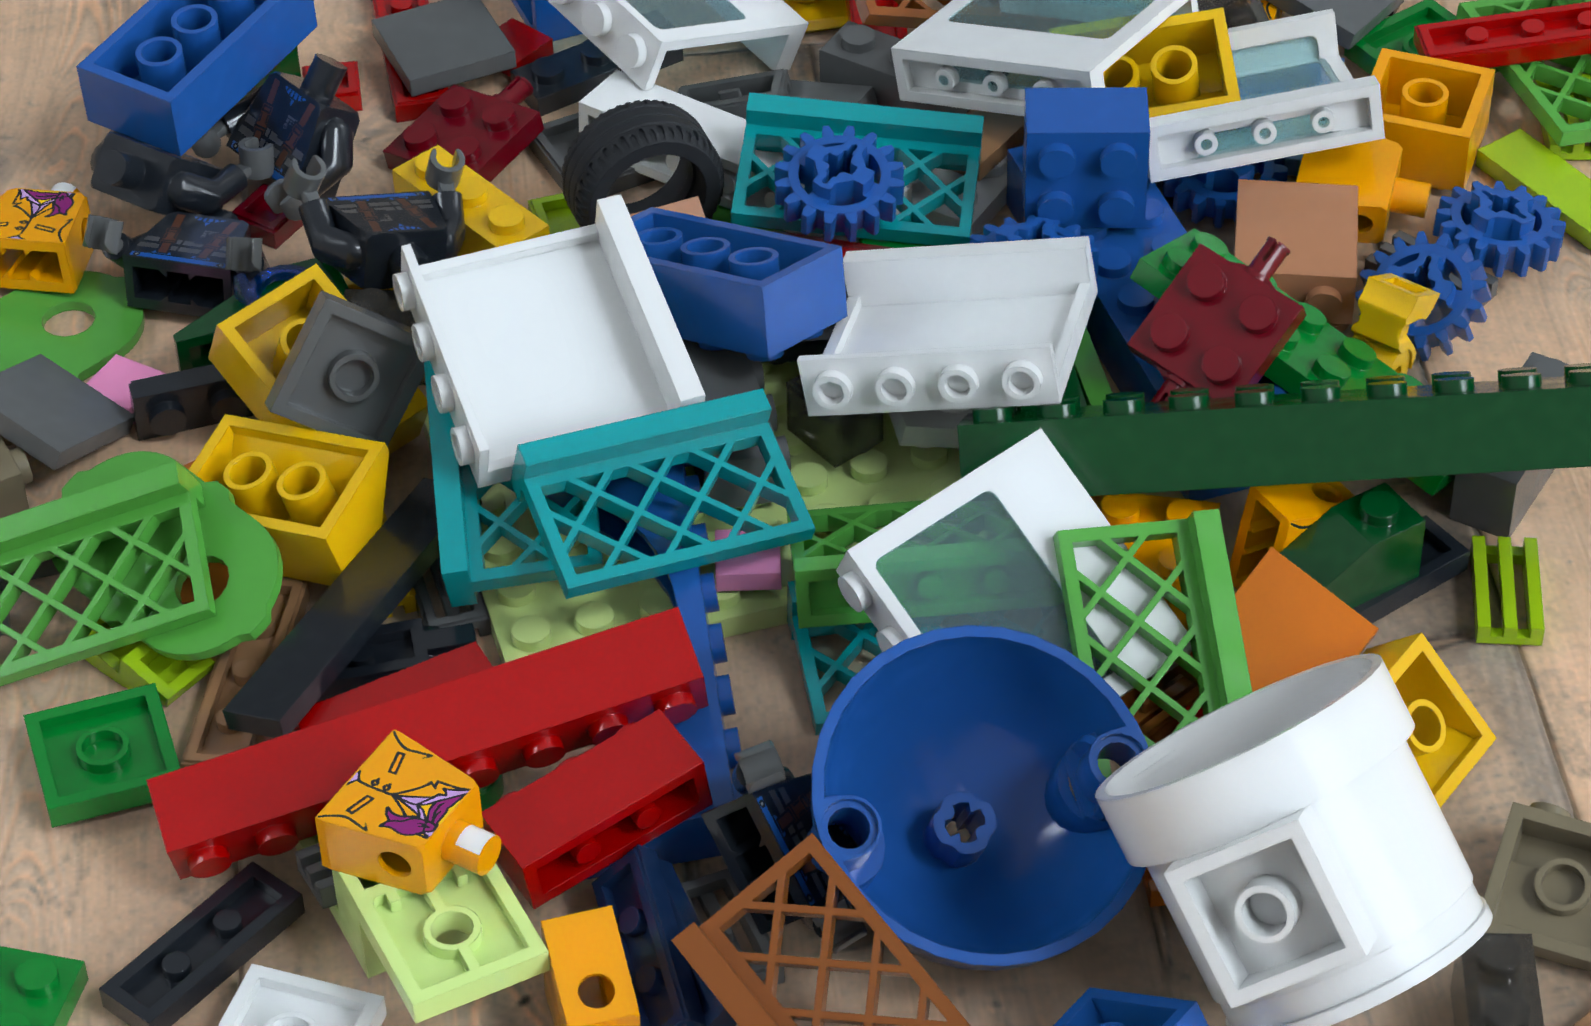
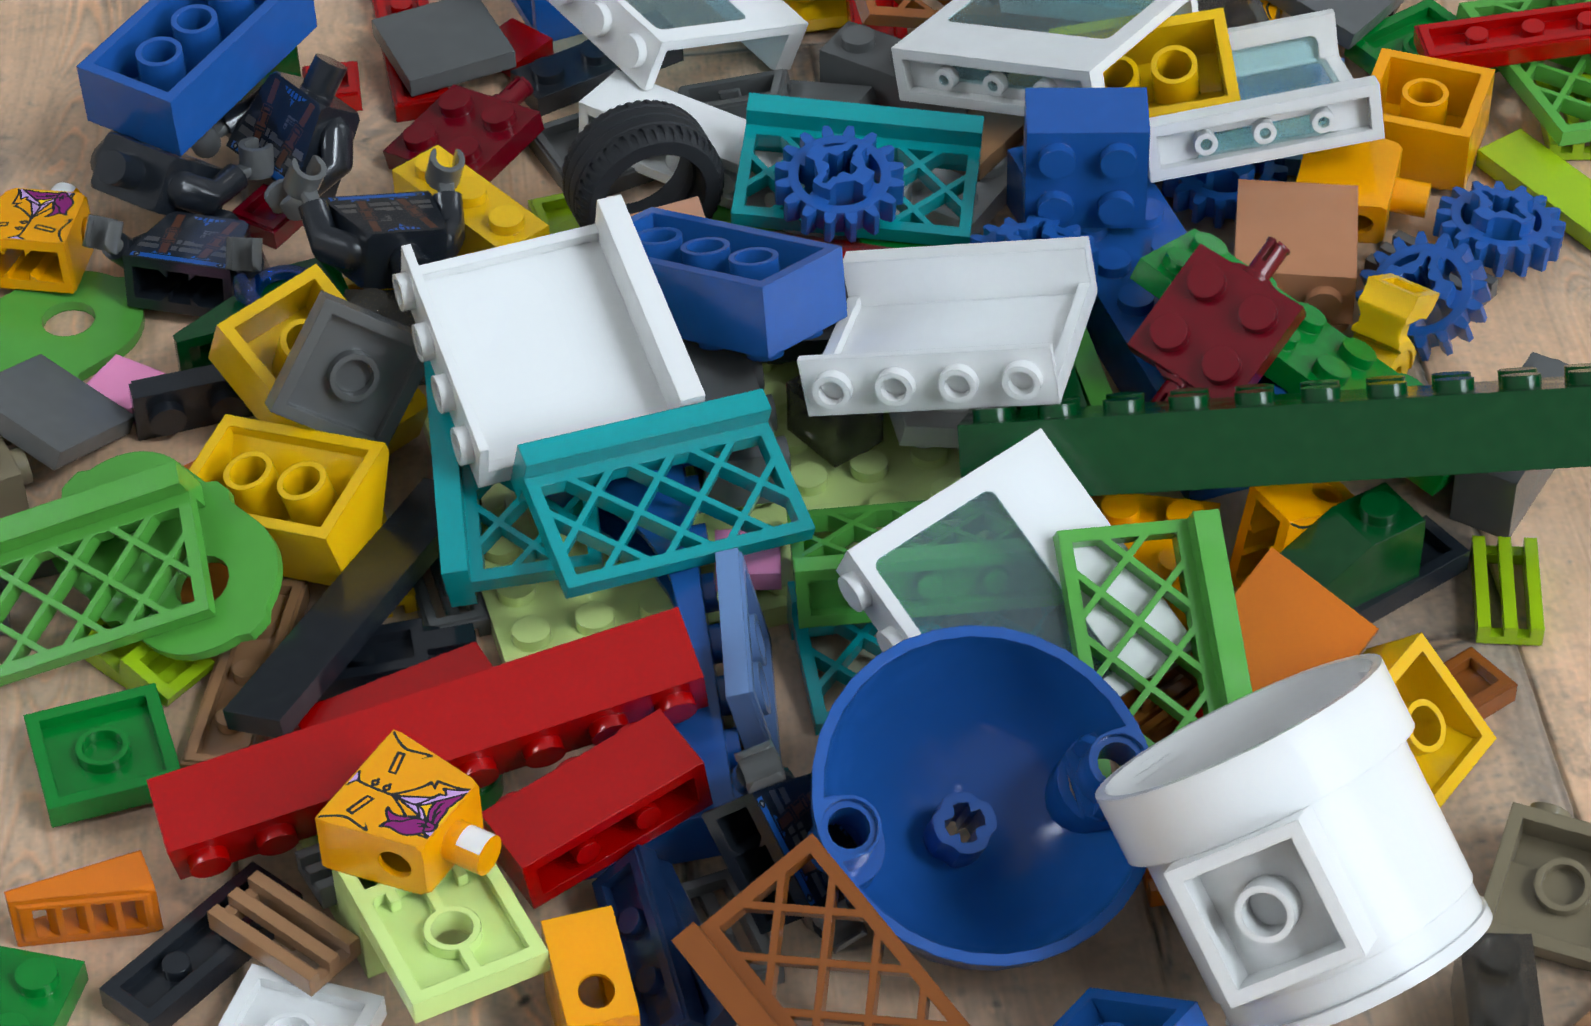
none -> orange slope [4,850,164,947]
none -> medium nougat tile [207,870,361,997]
none -> medium blue tile [715,548,782,762]
none -> dark orange tile [1444,646,1518,719]

